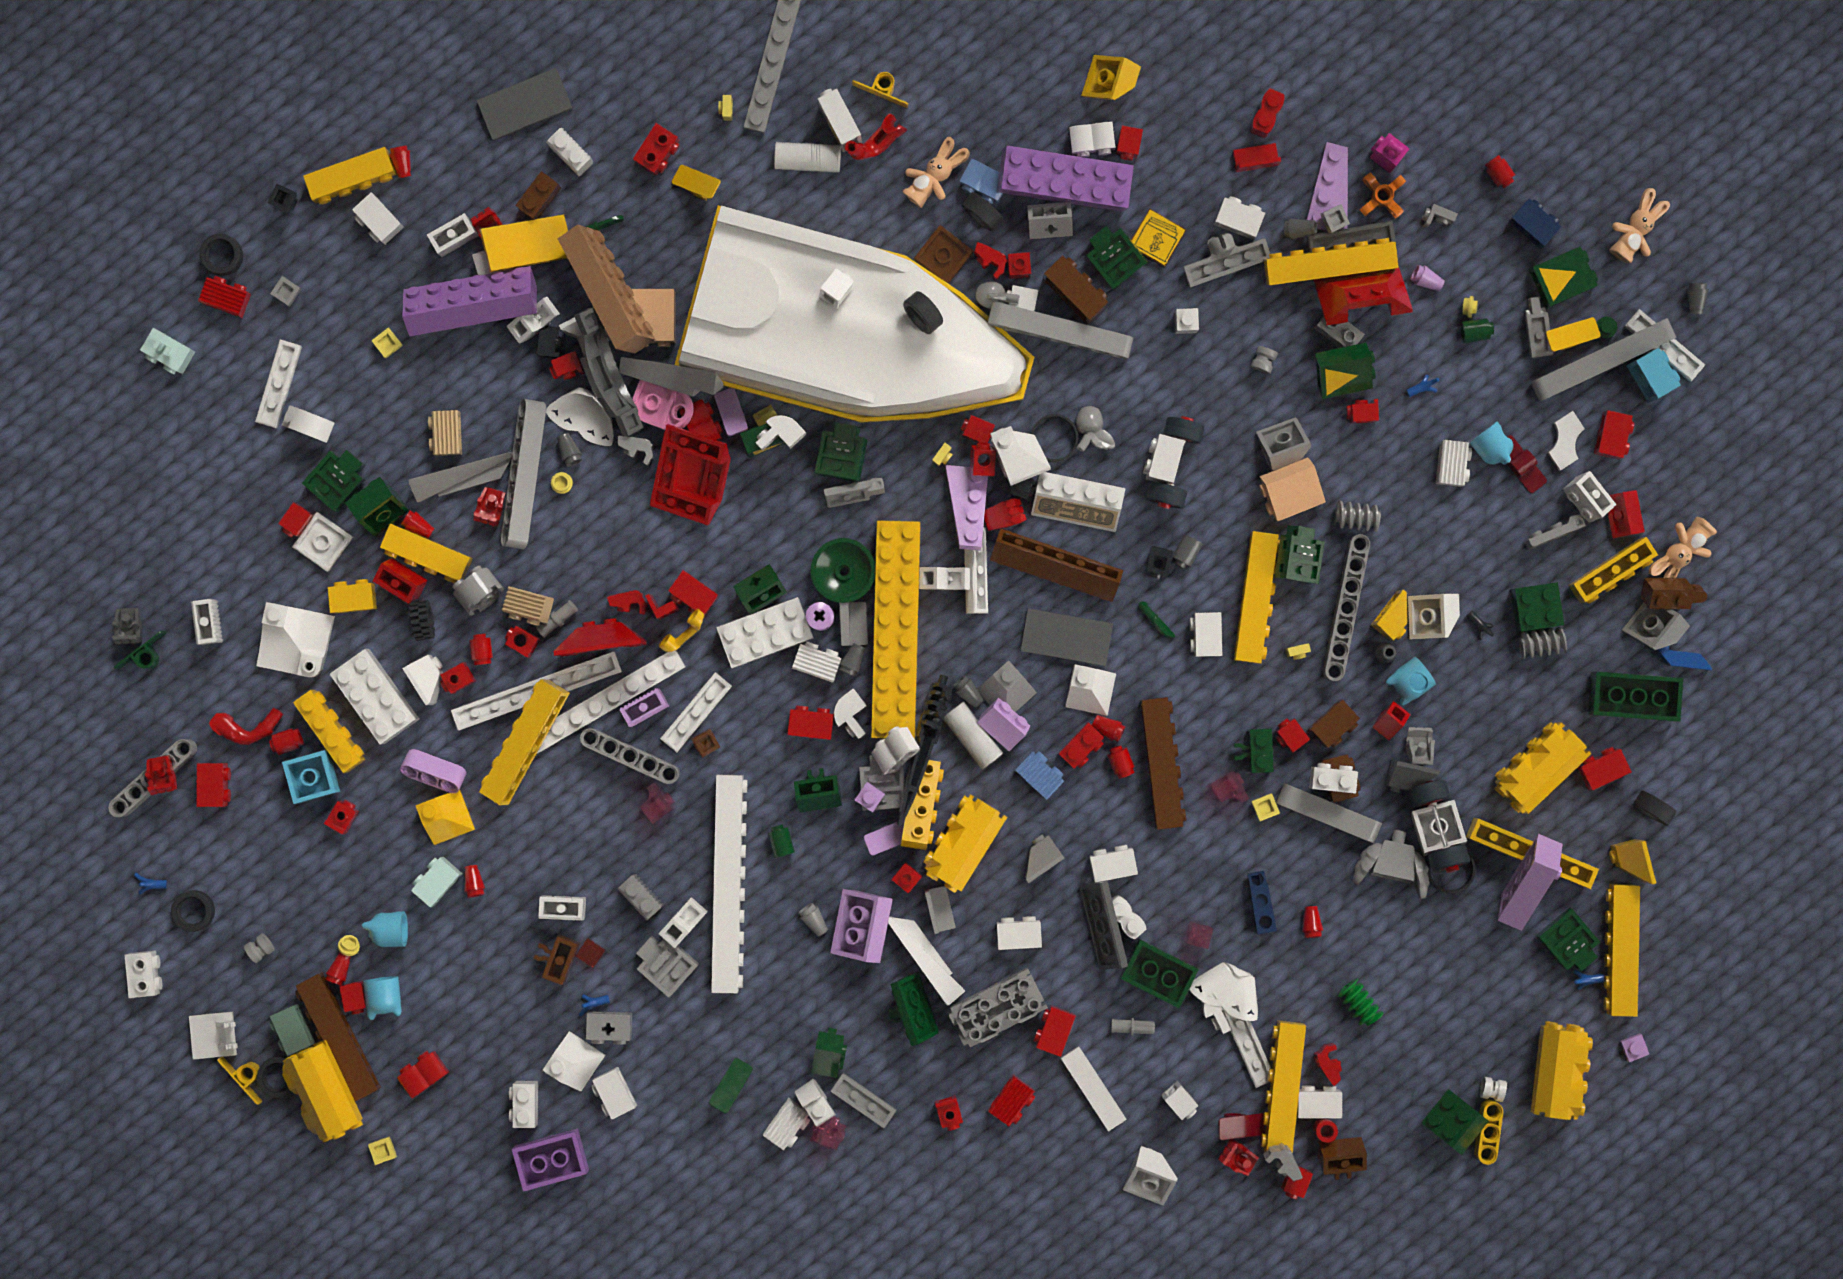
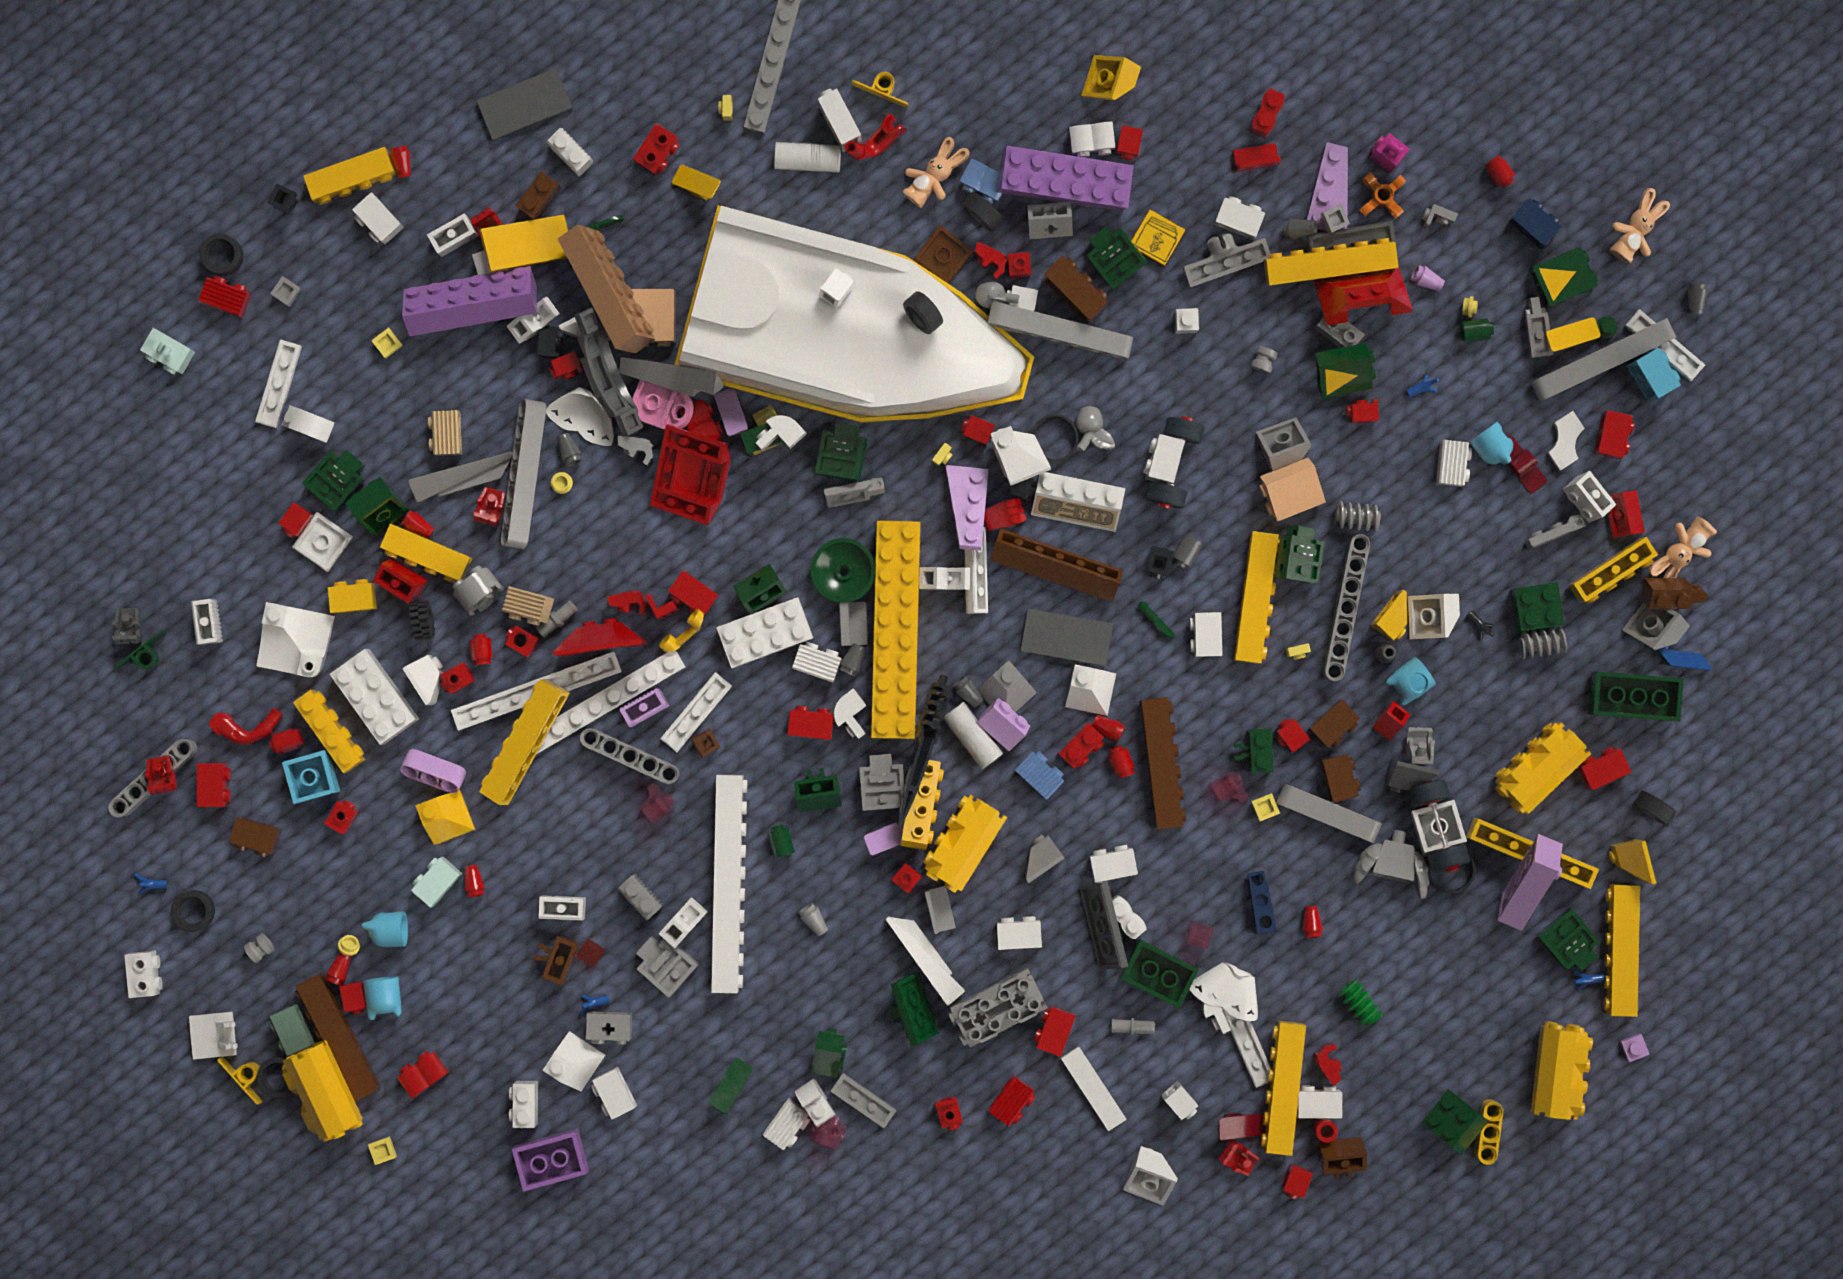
lavender piece [806,602,834,631] -> none
lavender brick [830,889,893,963] -> none
lavender brick [855,781,885,812] -> none
white brick [872,727,920,775] -> none
red brick [969,442,996,476] -> none
light grey hand [1263,1142,1303,1181] -> none
white brick [1309,763,1358,793] -> none
white wheel [1480,1076,1507,1102] -> none
none -> reddish brown brick [229,816,282,857]

